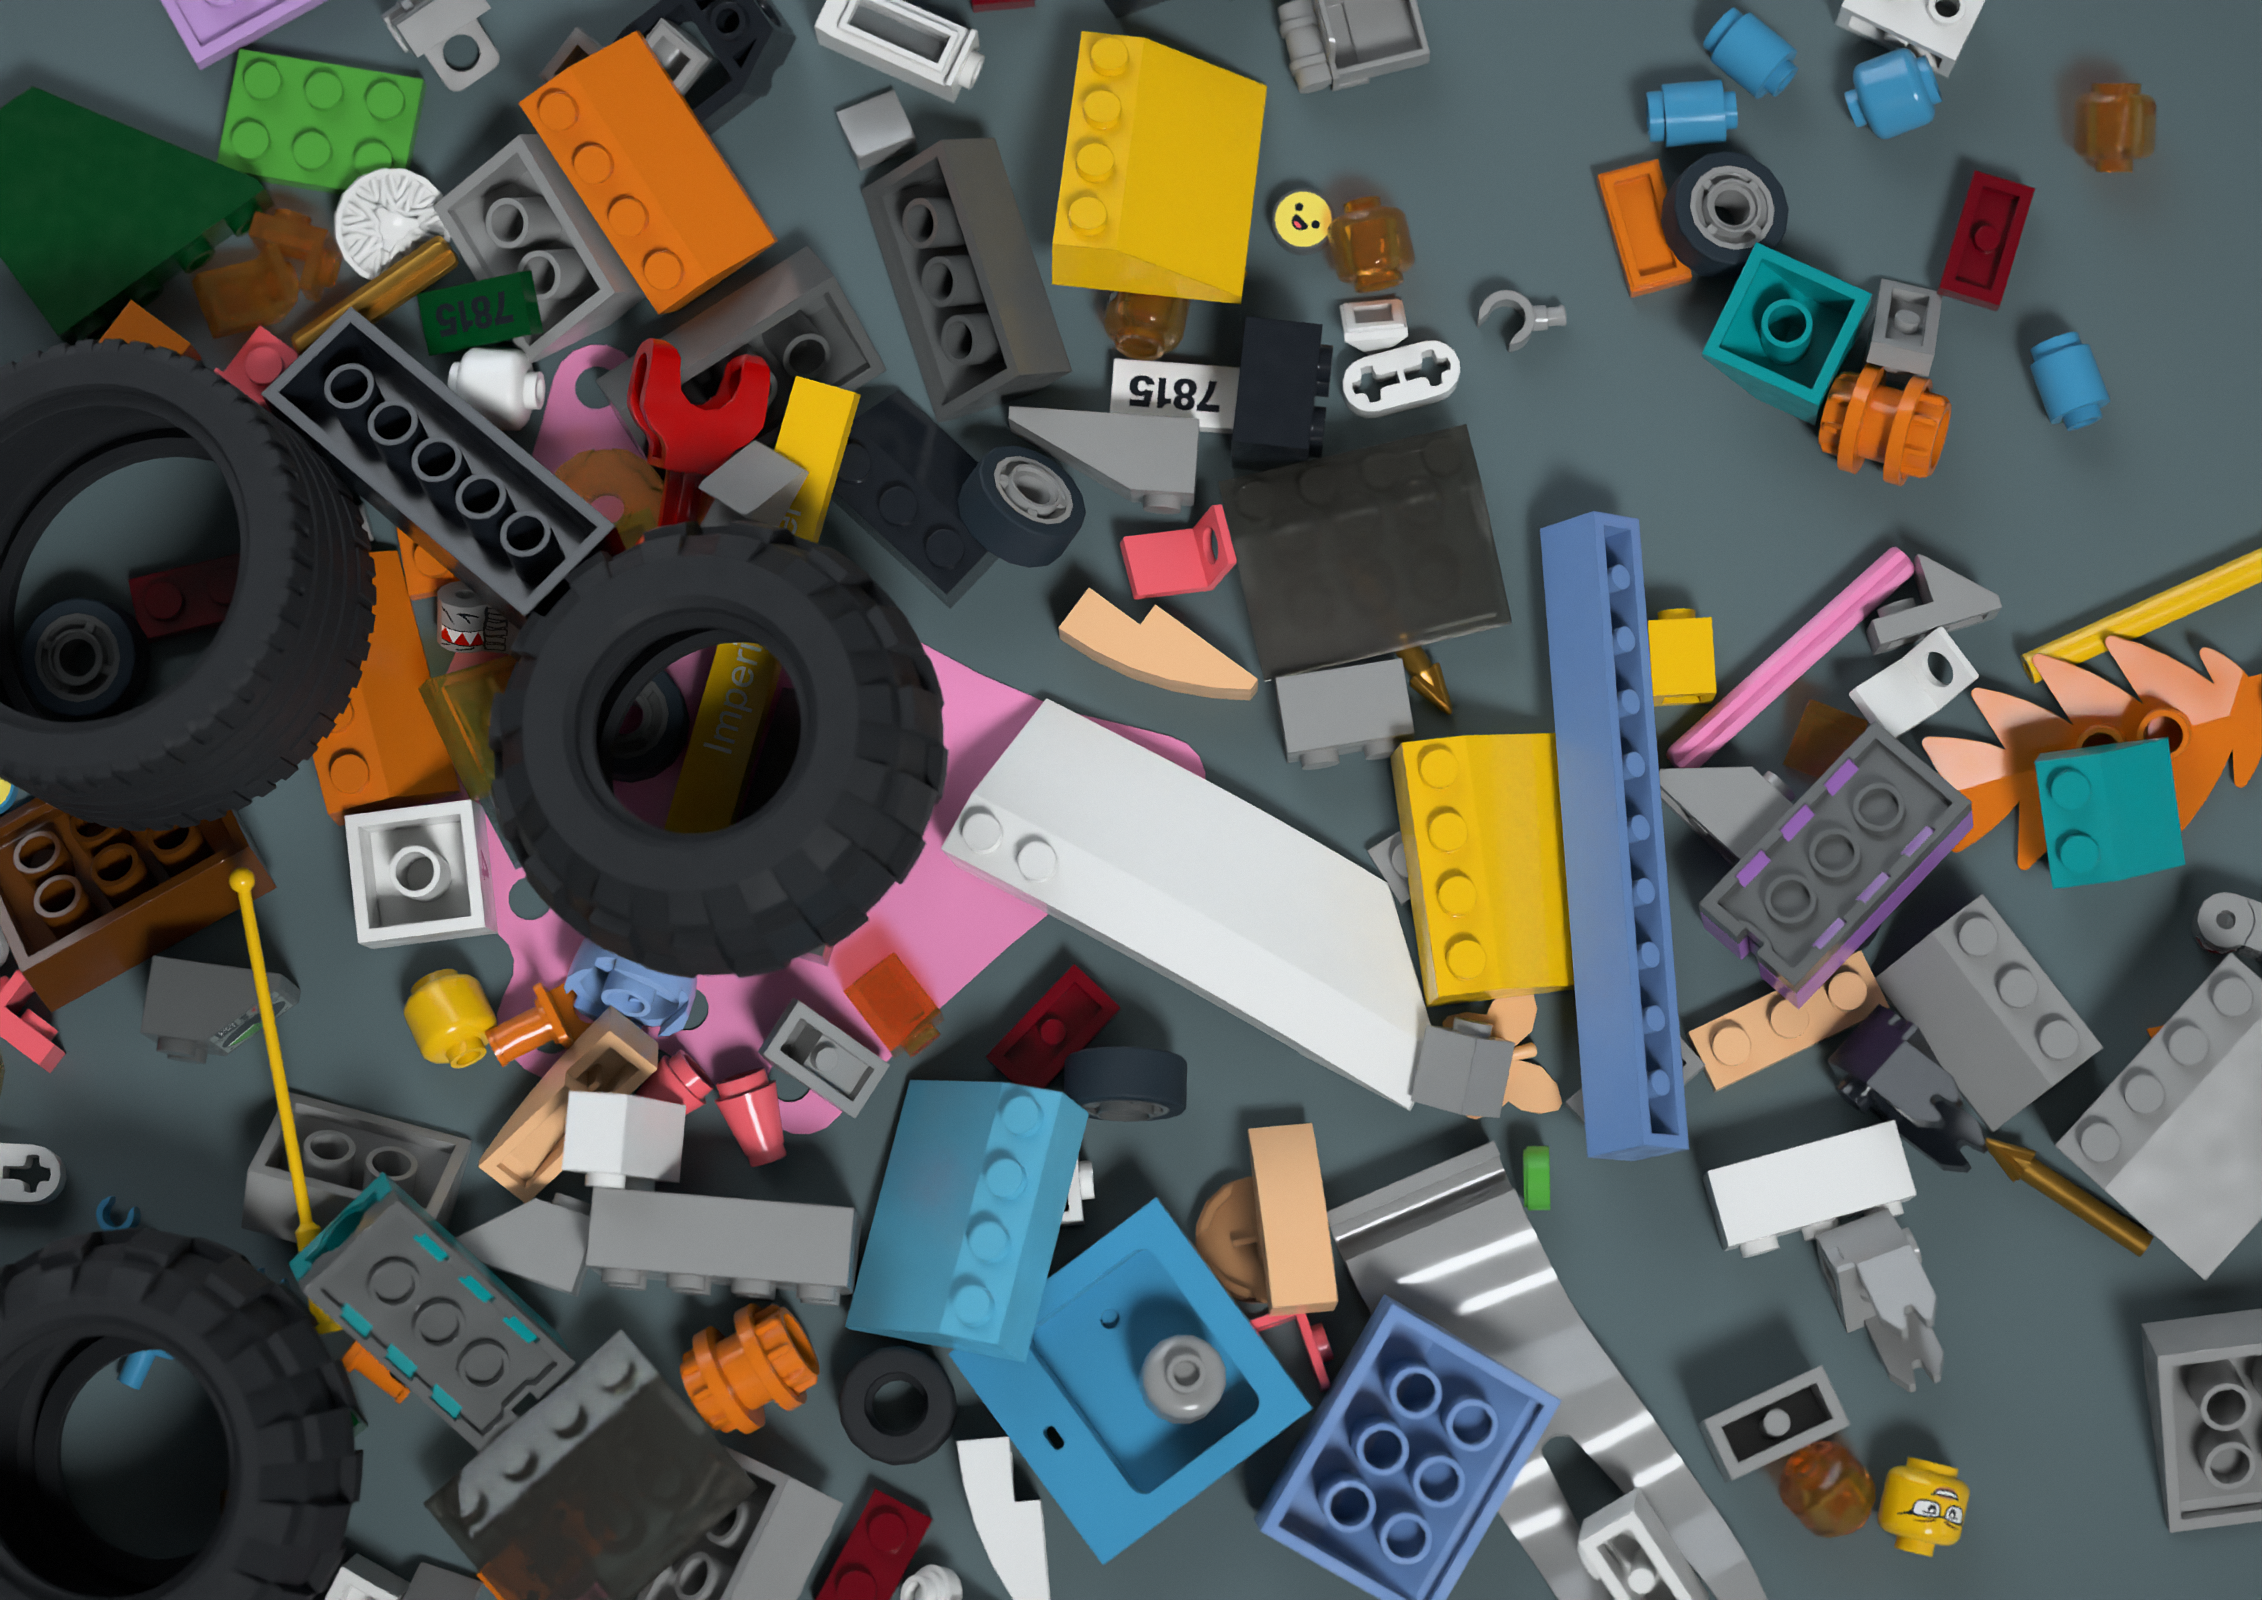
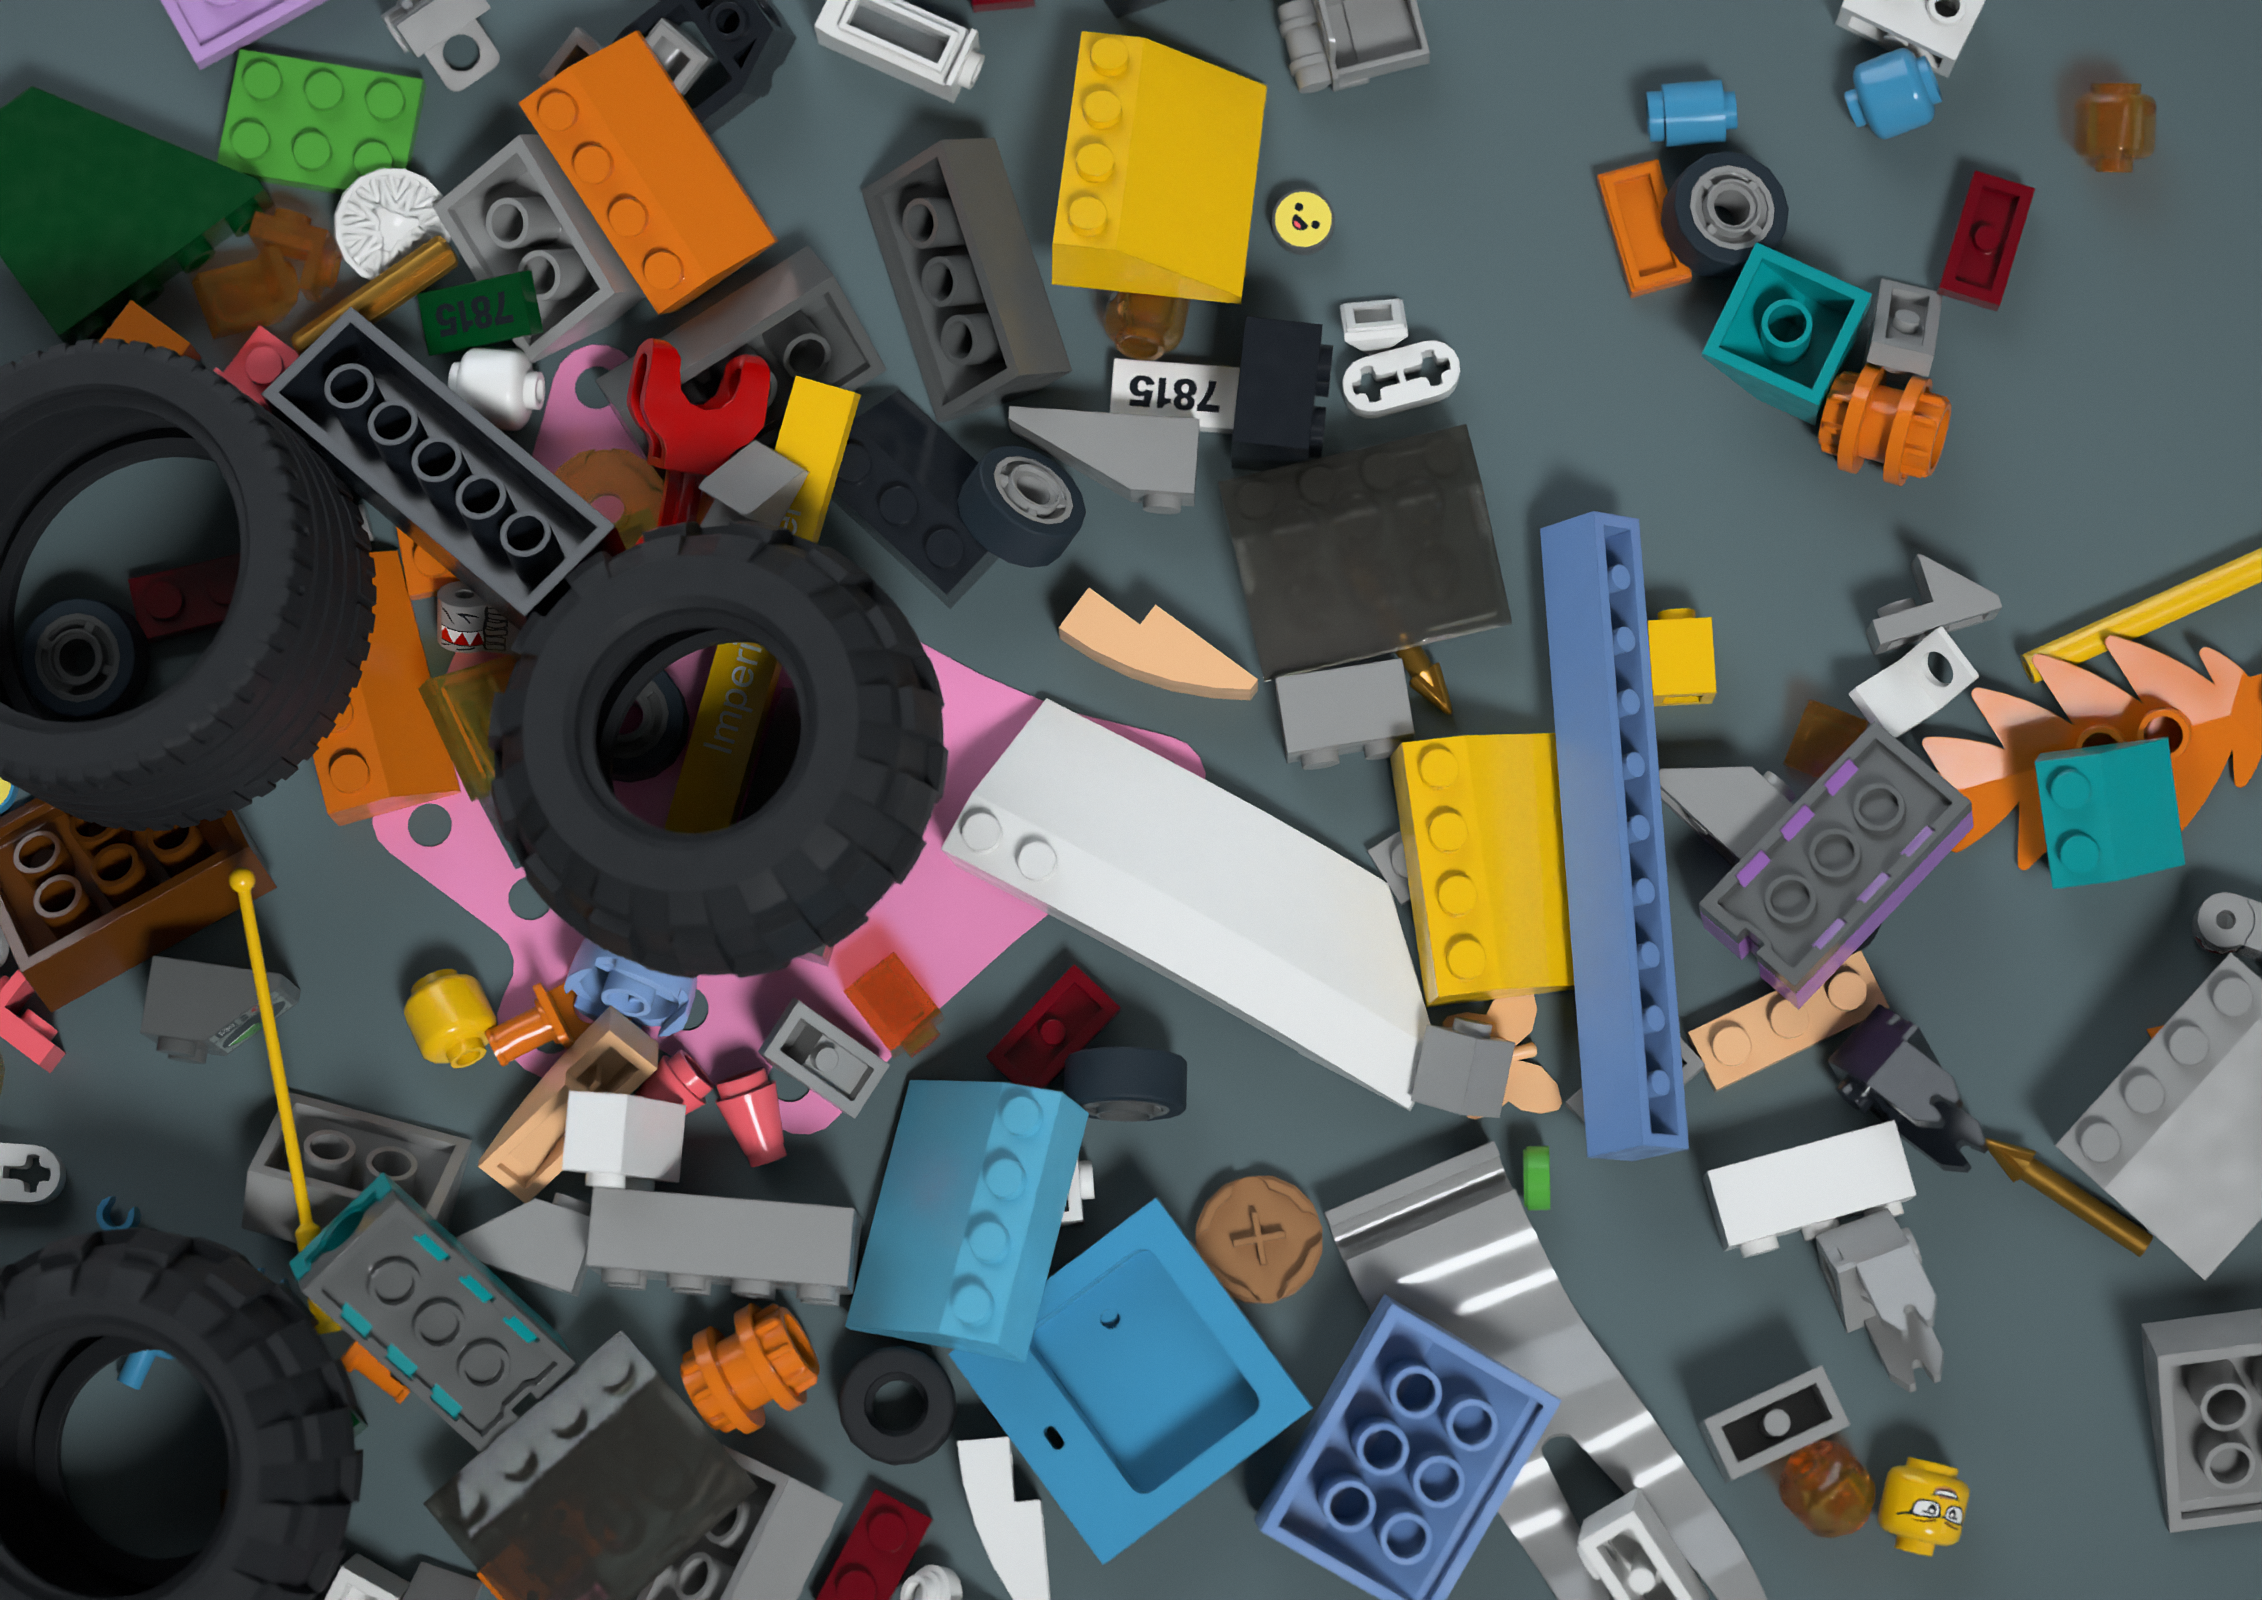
white brick [344,799,498,949] -> none
light grey slope [836,90,918,171] -> none
coral bracket [1119,504,1237,600] -> none
light grey head [1139,1335,1226,1424] -> none
light nougat slope [1247,1123,1338,1317] -> none
coral bracket [1250,1313,1334,1393] -> none
clear orange head [1327,196,1415,293] -> none
light grey piece [1477,290,1567,352] -> none
bright pink axle [1666,547,1915,768] -> none
dark azure brick [1703,8,1798,99] -> none
light grey slope [1875,894,2103,1133] -> none
dark azure brick [2029,332,2111,431] -> none

